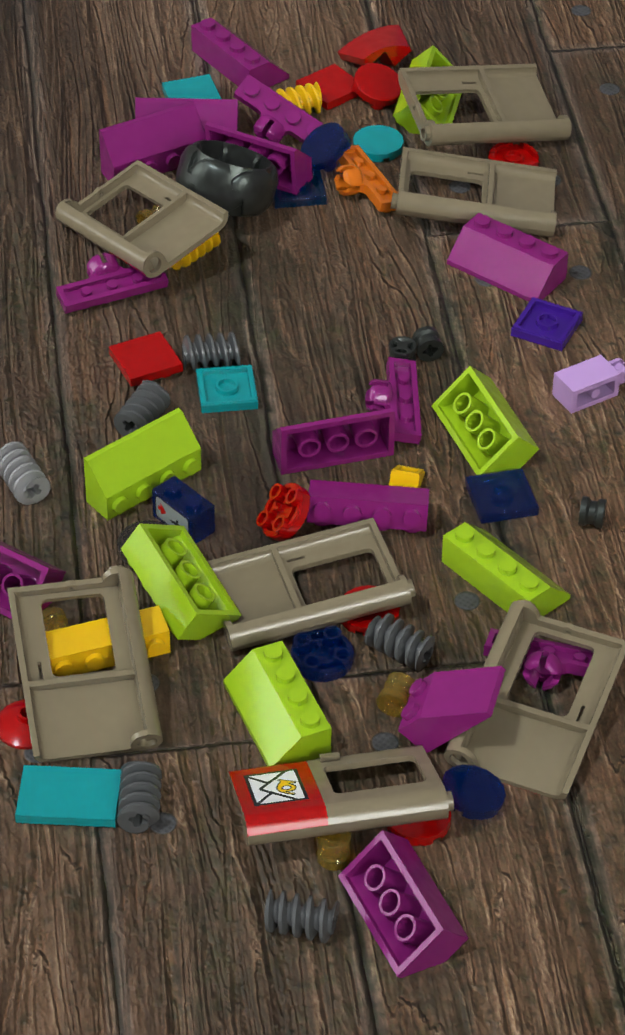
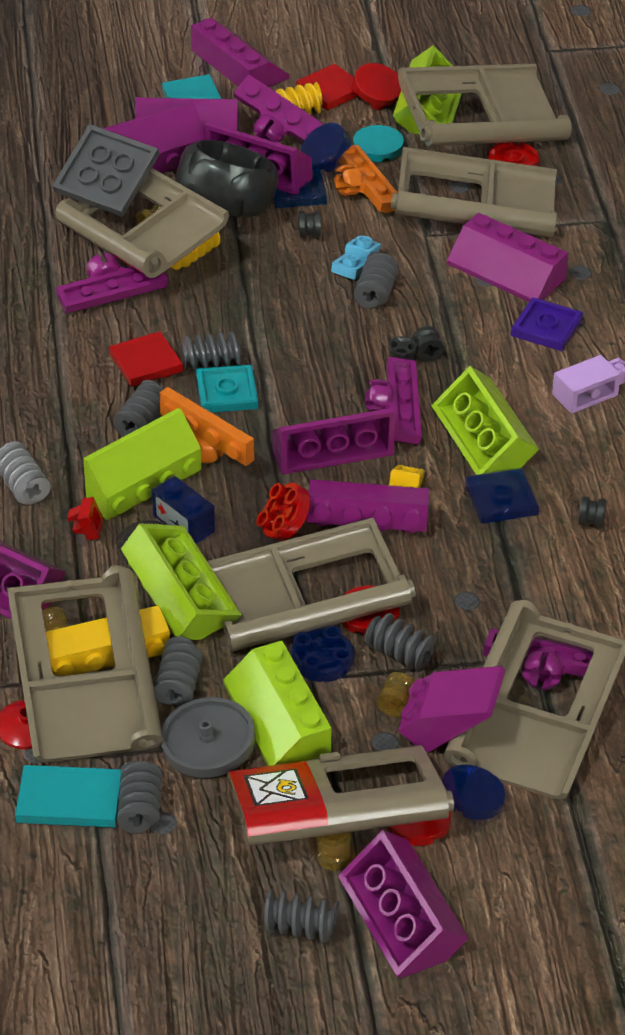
red slope [337,24,412,67] -> none
lime slope [441,522,571,616] -> none
none -> dark grey plate [52,124,160,217]
none -> red tile [67,497,104,541]
none -> dark grey piece [154,636,203,705]
none -> orange plate [160,387,254,466]
none -> dark grey piece [161,697,256,778]
none -> pearl dark grey wheel [298,211,321,238]
none -> medium azure slope [331,236,381,280]
none -> dark grey piece [354,252,399,308]

